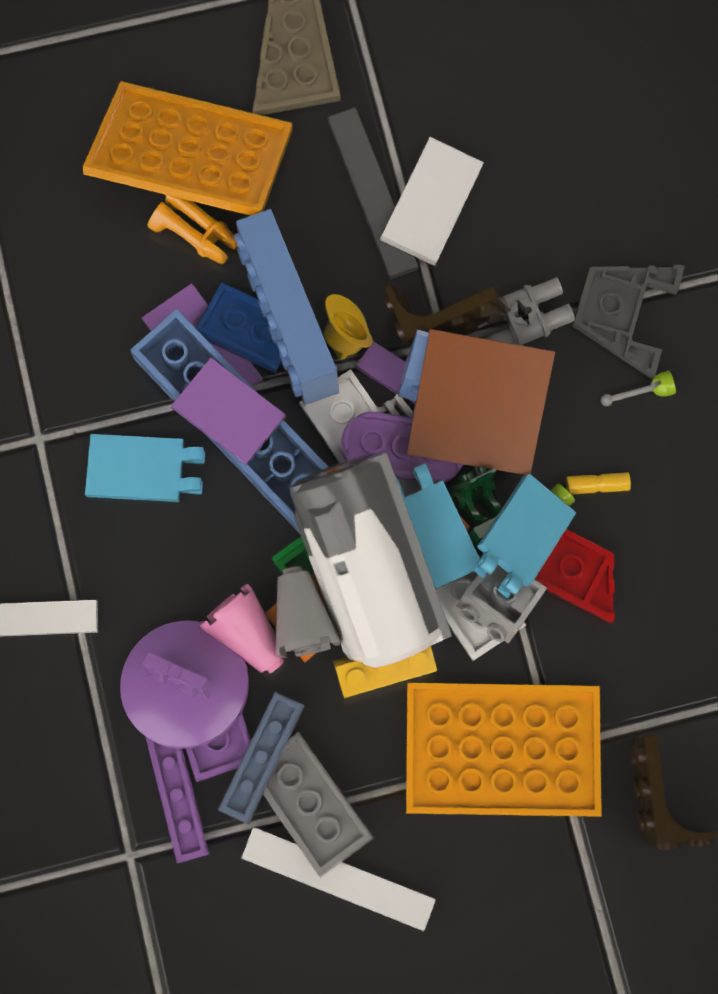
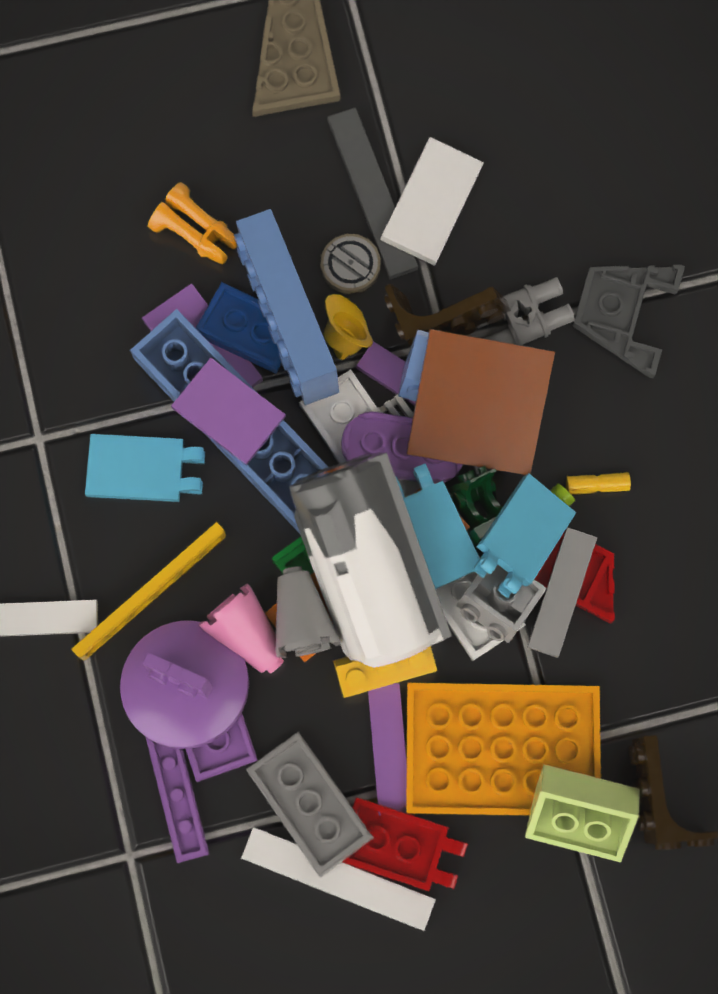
light orange plate [83,81,293,216] -> none
sand blue tile [218,692,305,825] -> none
hinge [600,371,676,406] -> none
none -> yellow tile [71,522,226,661]
none -> tile [321,234,381,294]
none -> red tile [342,797,468,891]
none -> medium lavender tile [368,683,407,815]
none -> yellowish green slope [525,765,640,862]
none -> light grey tile [527,527,597,658]

